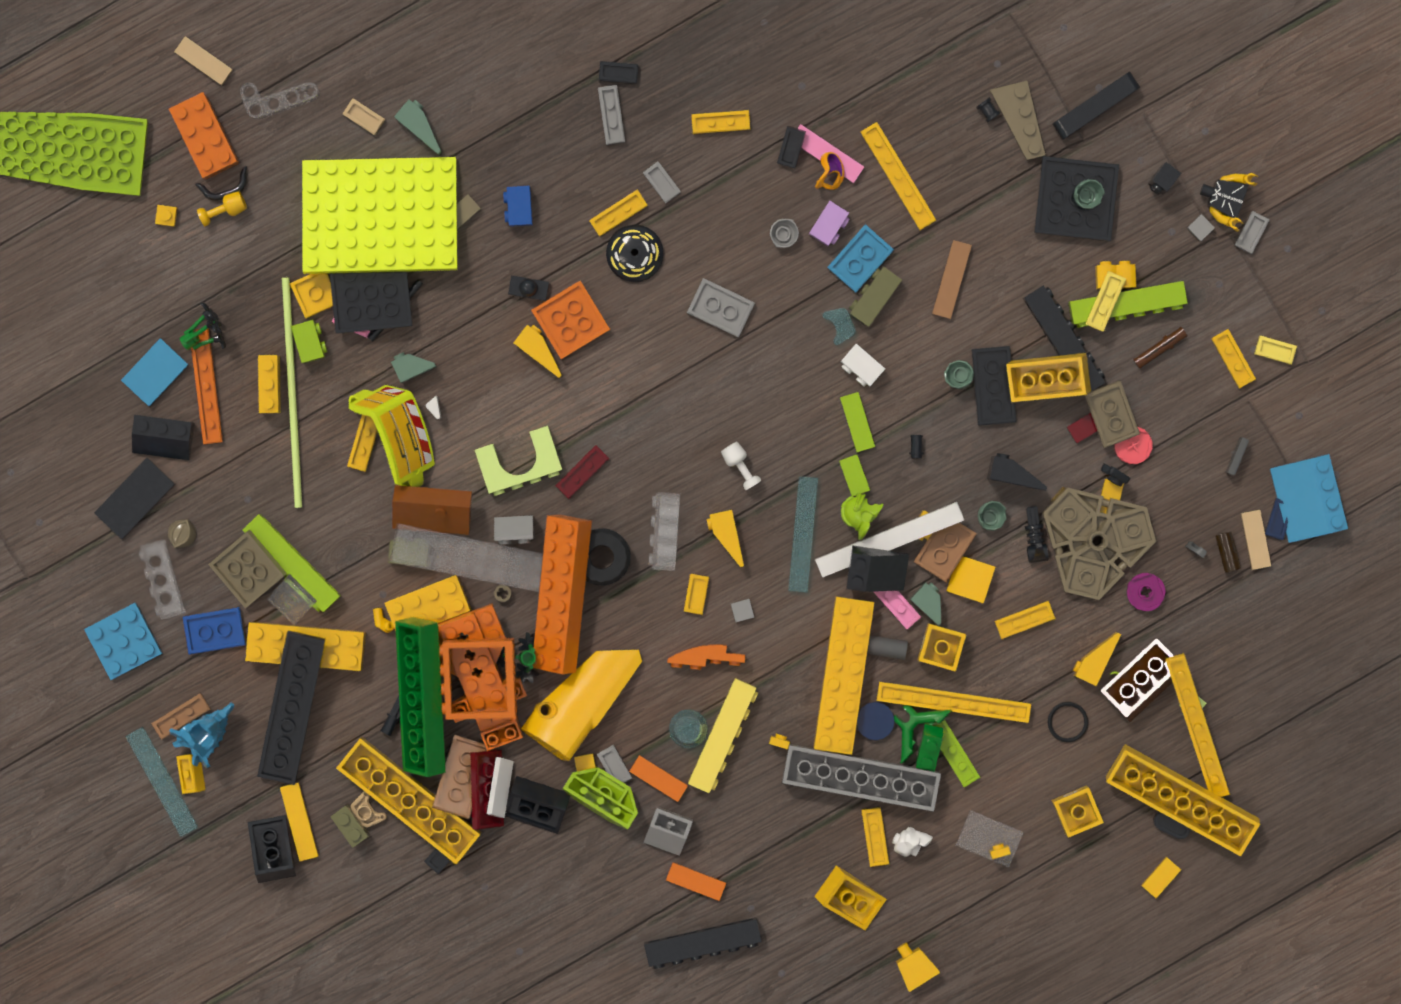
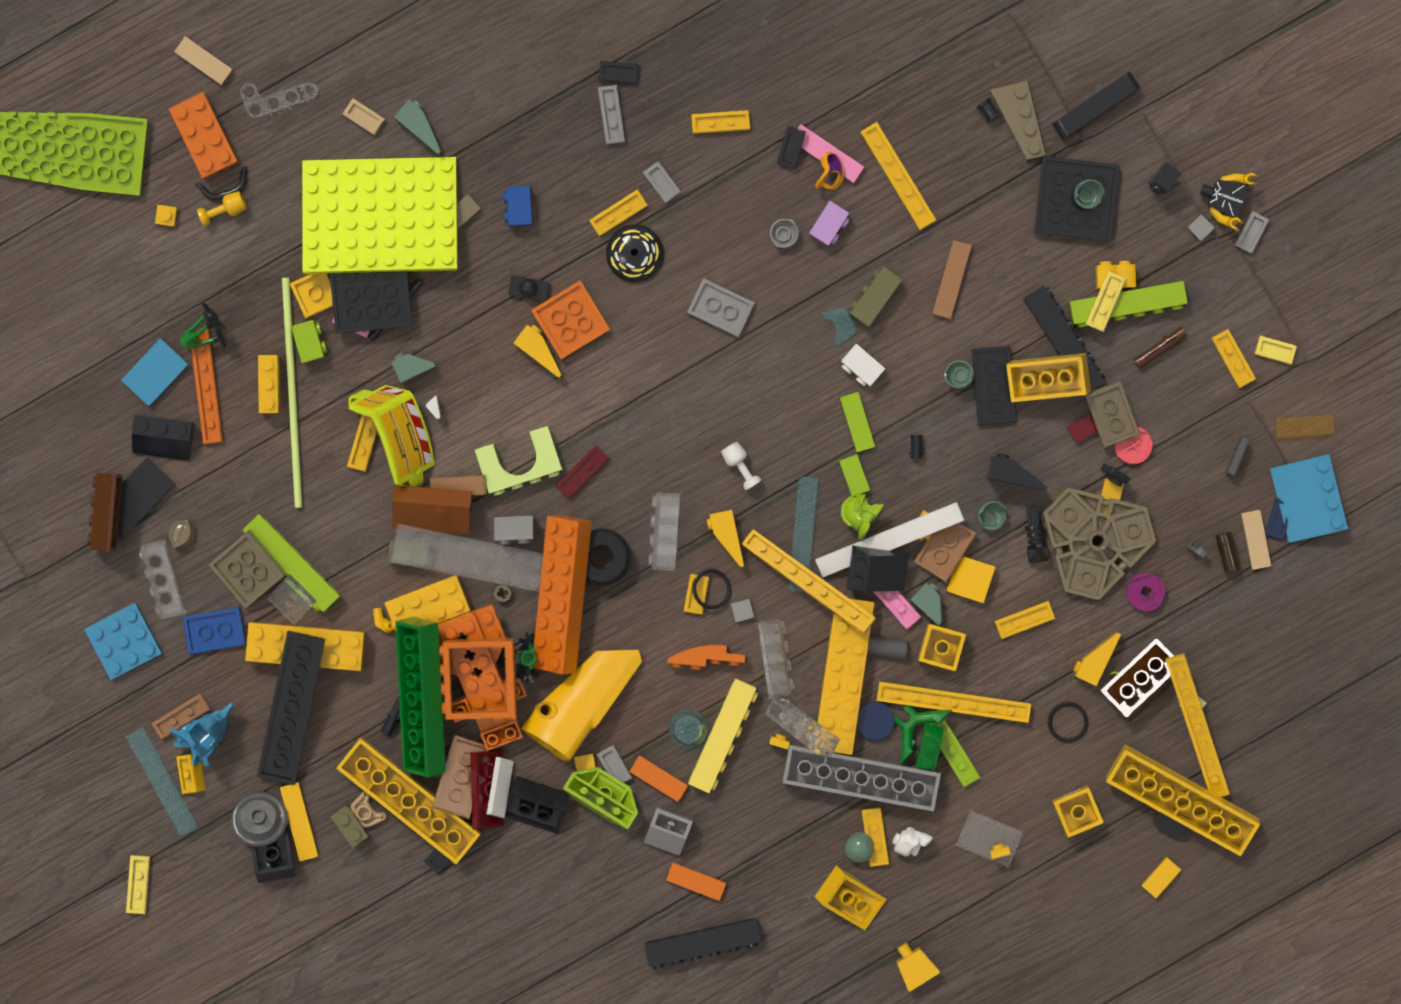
dark azure tile [827,224,894,293] -> none
none -> reddish brown slope [88,473,122,552]
none -> light yellow tile [126,855,151,914]
none -> dark grey piece [231,792,288,847]
none -> medium nougat tile [430,475,487,495]
none -> black tyre [692,569,731,610]
none -> yellow plate [742,529,876,634]
none -> clear slope [757,618,795,699]
none -> clear brick [765,698,840,756]
none -> sand green hair [845,832,874,863]
none -> clear yellow tile [1275,415,1334,438]

